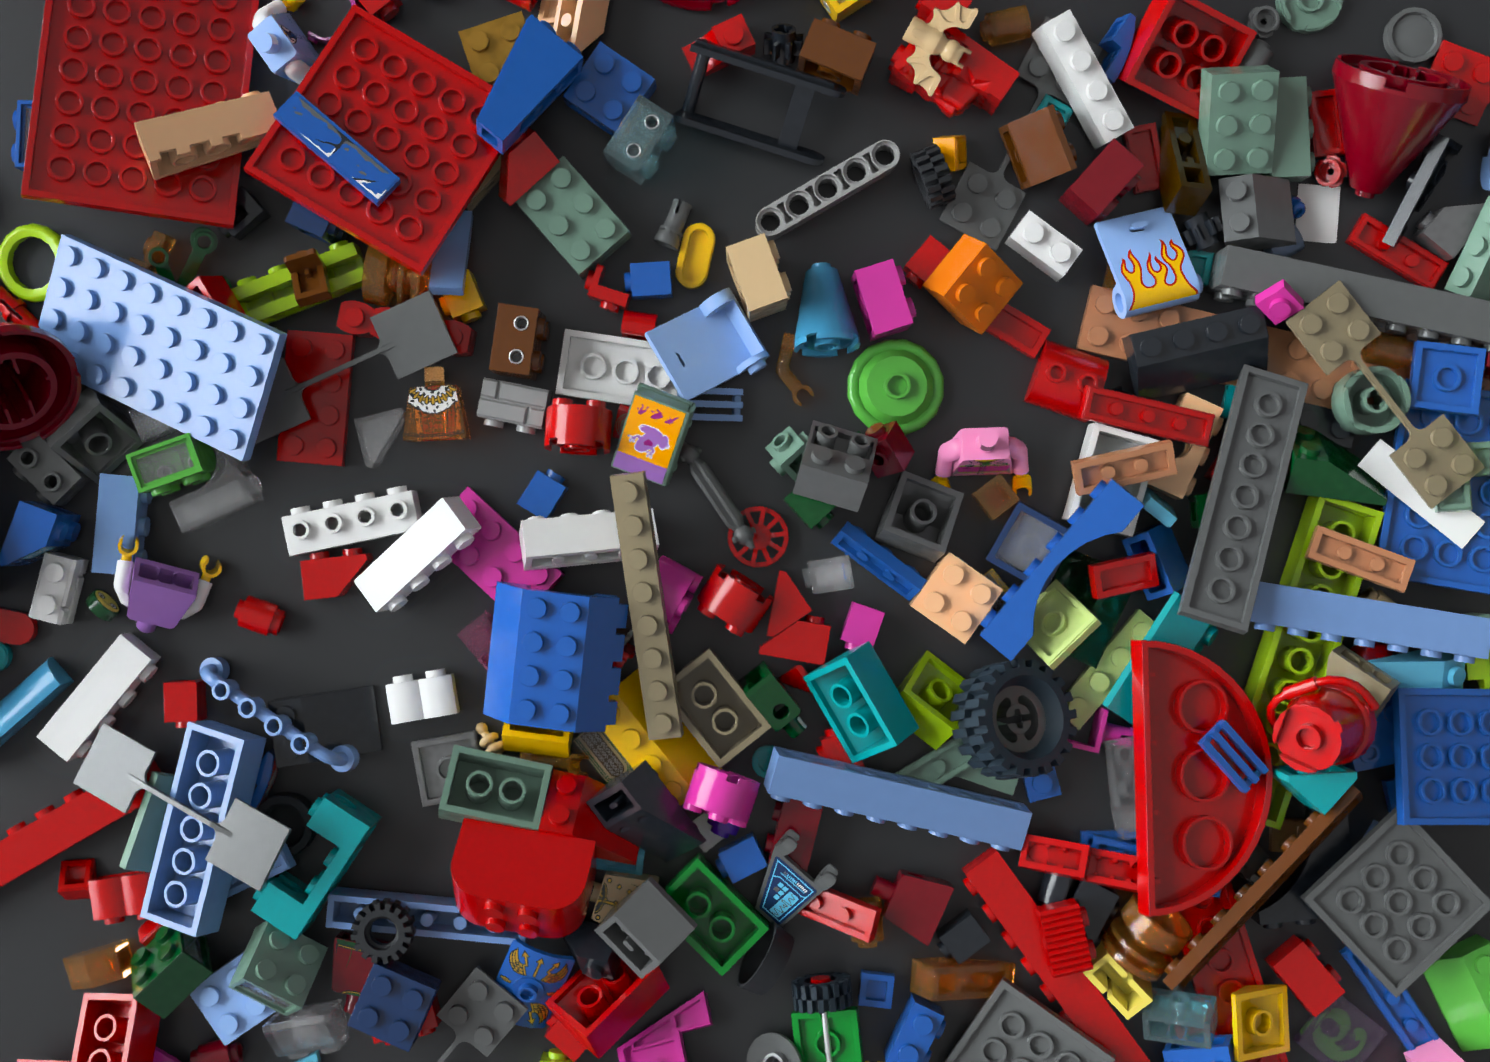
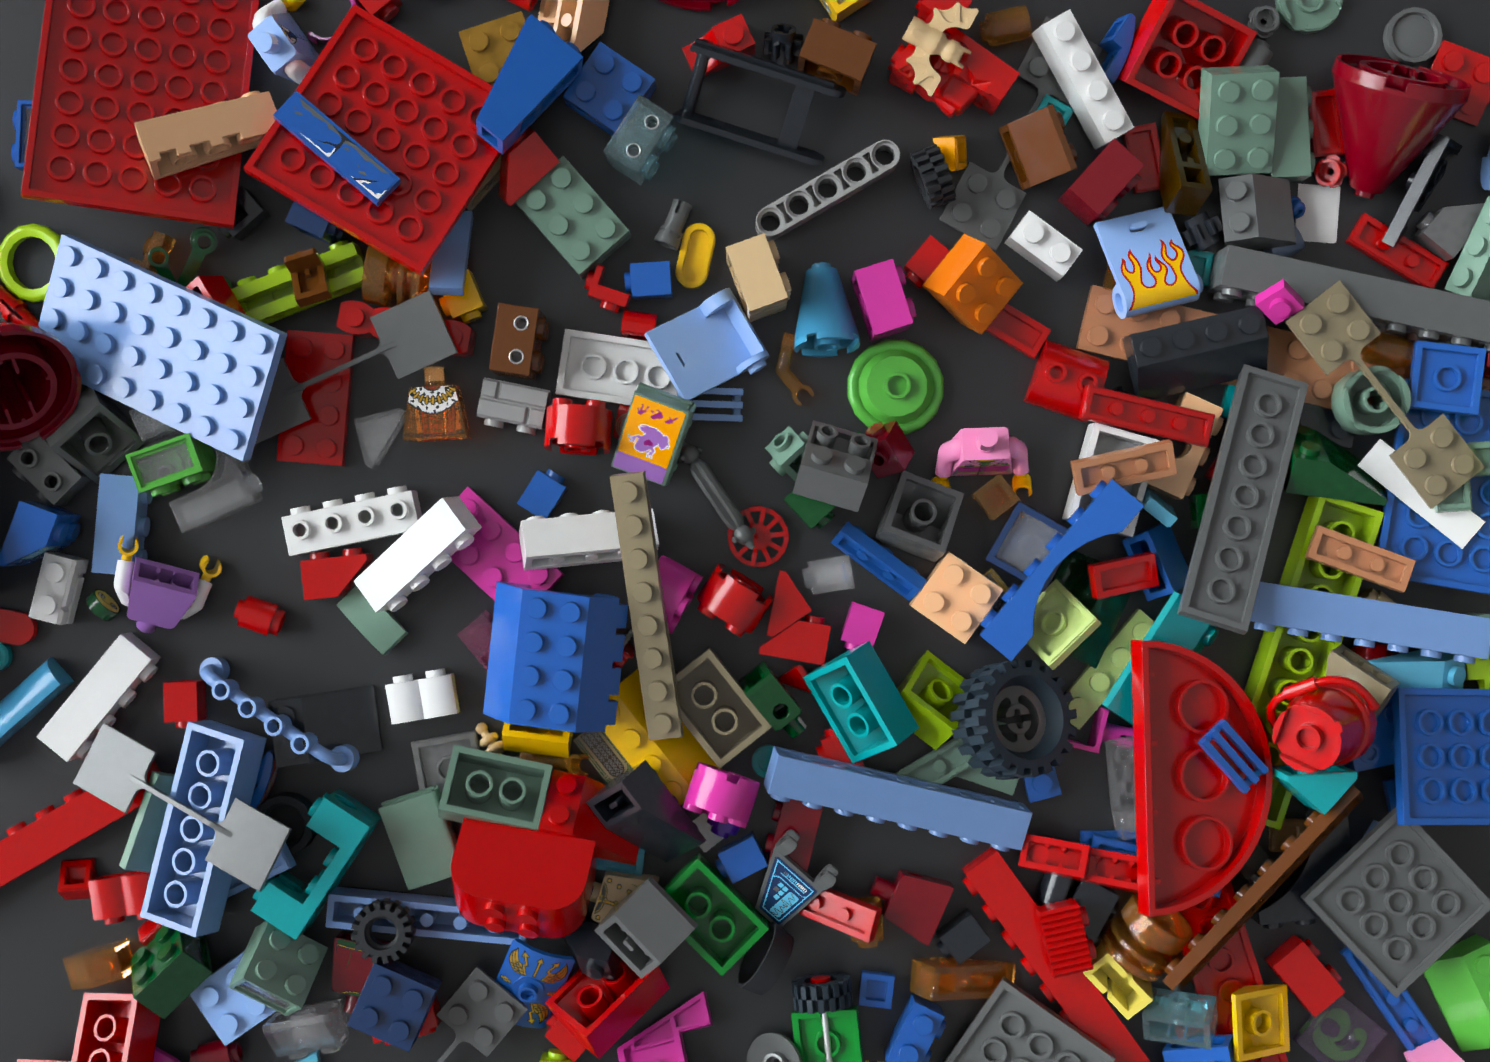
none -> sand green slope [337,585,408,656]
none -> sand green piece [378,785,458,891]

